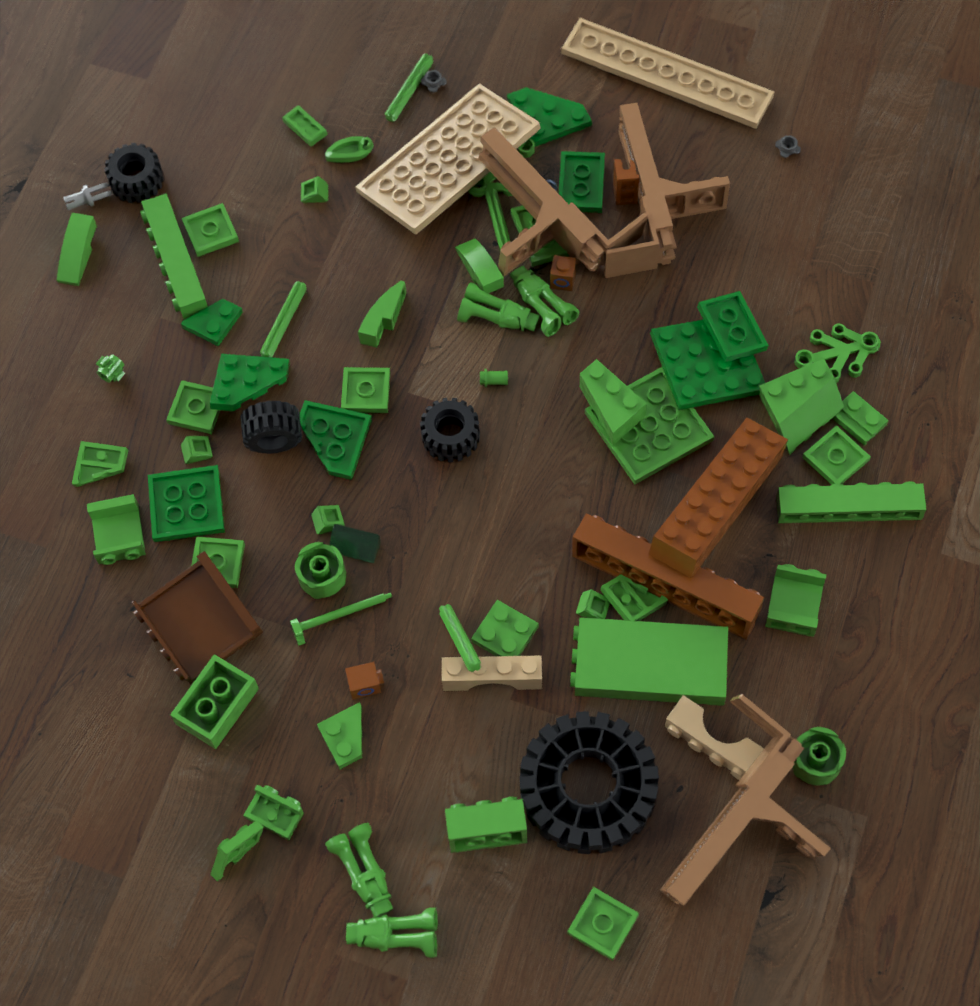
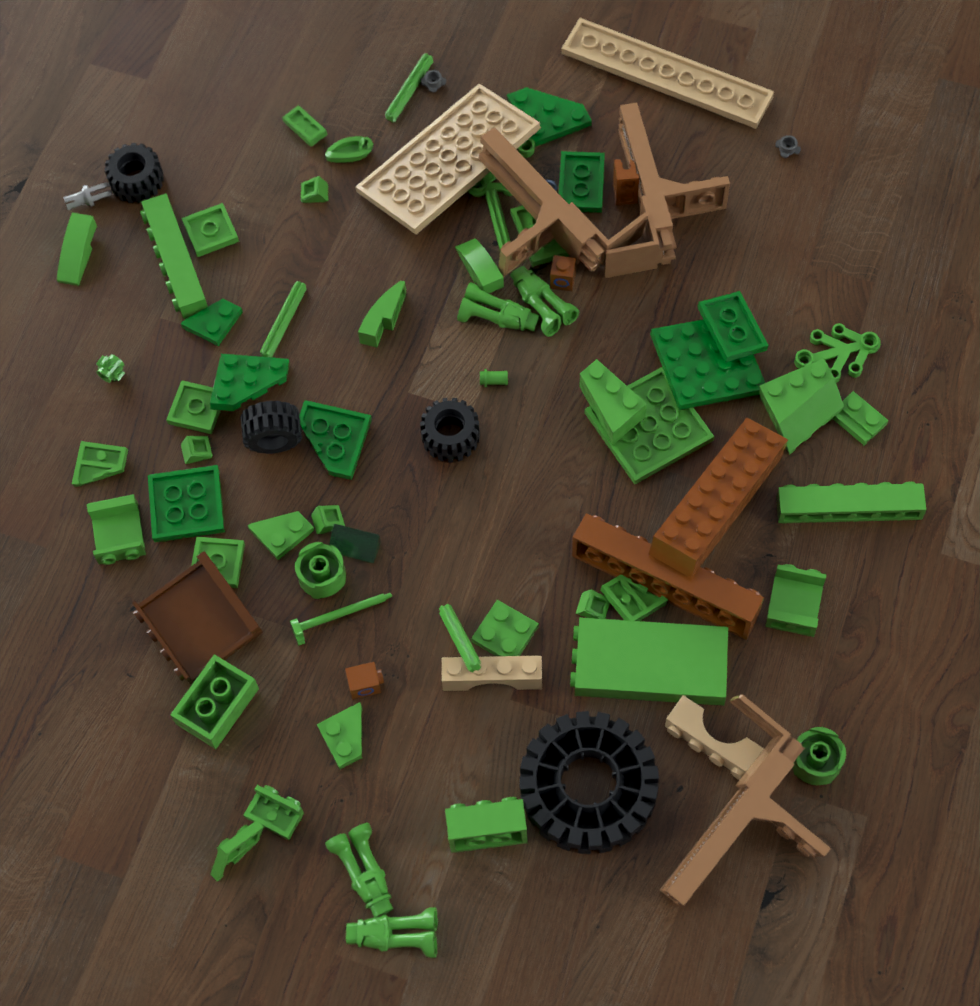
bright green plate [341,367,390,413] -> none
bright green plate [567,887,639,961] -> none
bright green plate [802,425,871,485] -> none
none -> bright green wing [248,511,314,560]

